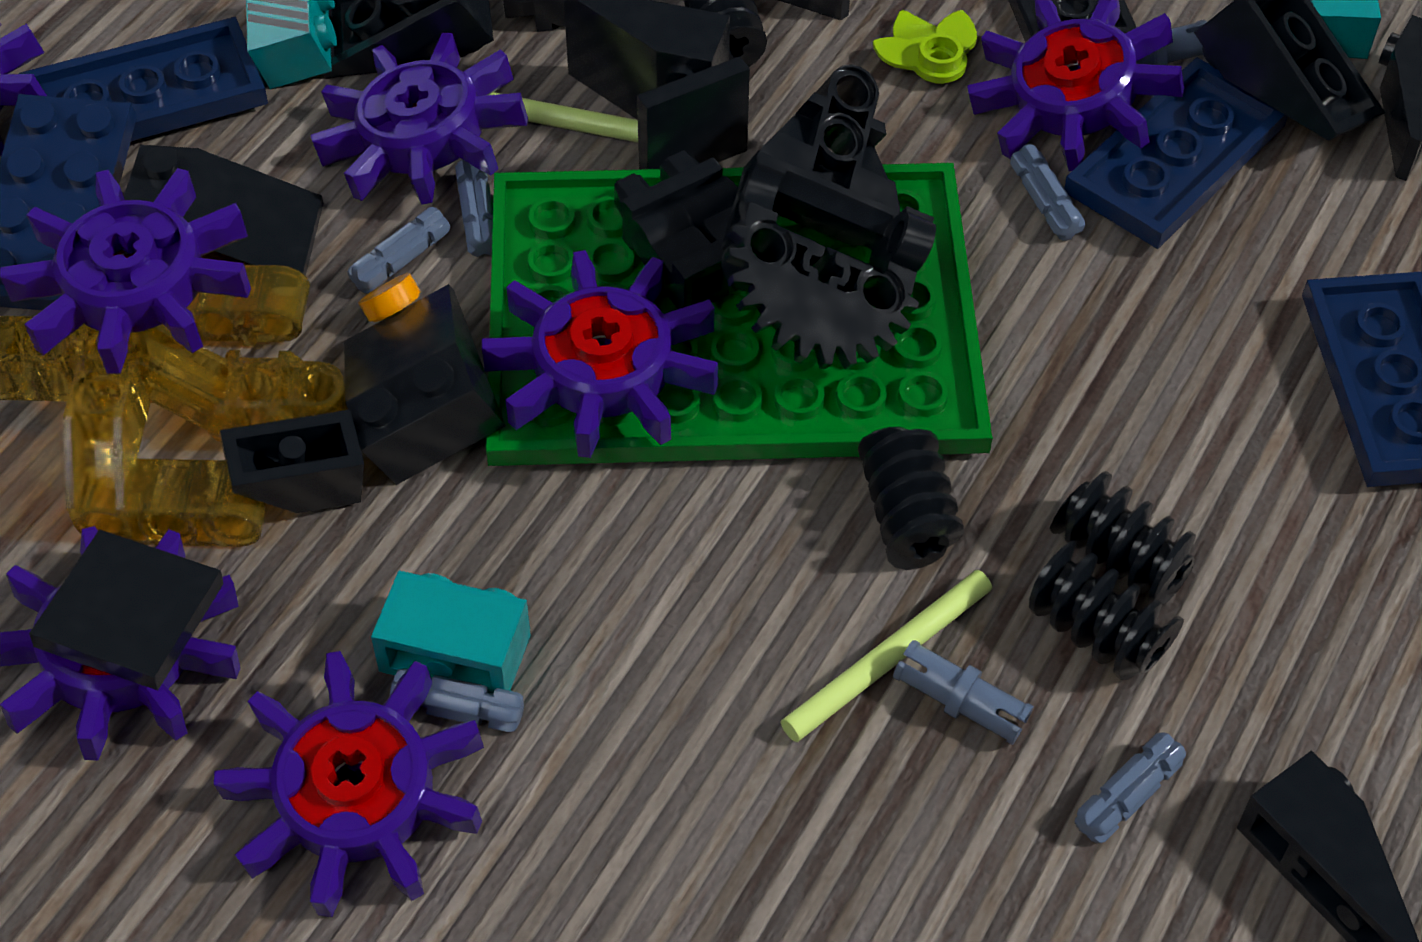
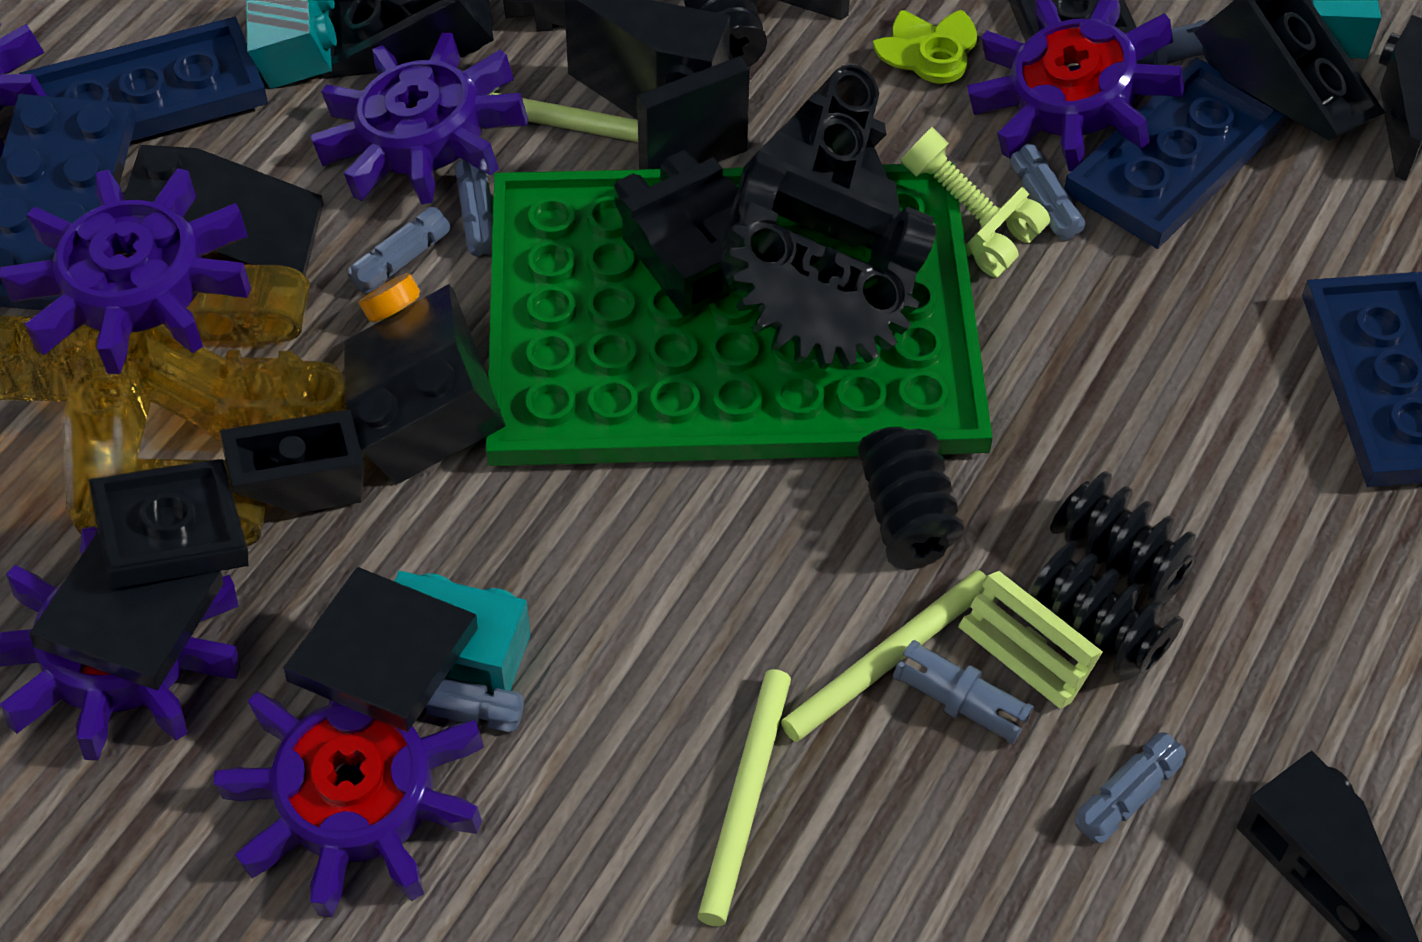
dark purple gear [482,250,718,458] -> none
none -> black tile [88,459,249,589]
none -> black tile [283,567,478,732]
none -> yellowish green bar [697,669,791,927]
none -> yellowish green bar [900,127,1050,278]
none -> yellowish green tile [958,571,1103,709]

